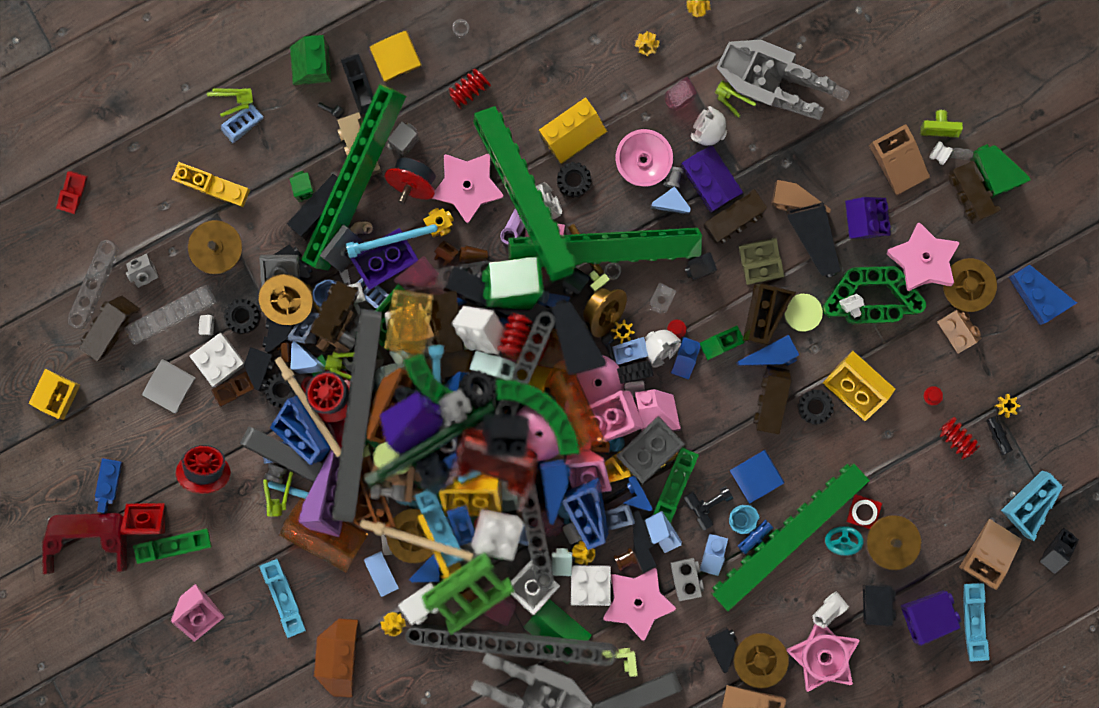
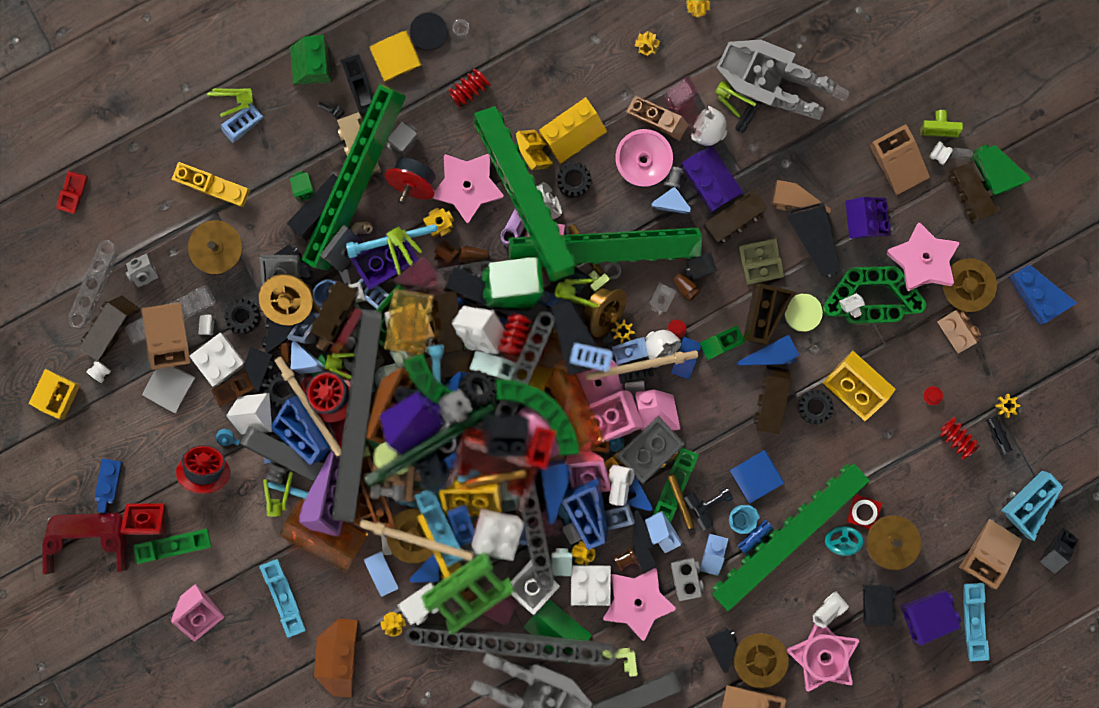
none -> white wheel [86,360,111,383]
none -> medium nougat slope [141,302,190,370]
none -> dark azure piece [216,429,240,446]
none -> white slope [227,393,272,435]
none -> dark red tile [331,308,363,354]
none -> lime plant [386,227,422,276]
none -> black tile [410,12,448,51]
none -> pearl gold bar [466,469,526,487]
none -> yellow slope [516,130,553,170]
none -> red slope [526,426,556,469]
none -> lime plant [555,279,598,308]
none -> light blue slope [570,343,613,372]
none -> tan bar [586,350,698,381]
none -> white piece [609,465,634,506]
none -> medium nougat slope [626,95,689,141]
none -> pearl gold bar [667,473,694,529]
none -> reddish brown cone [672,273,700,301]
none -> black axle [735,100,762,133]

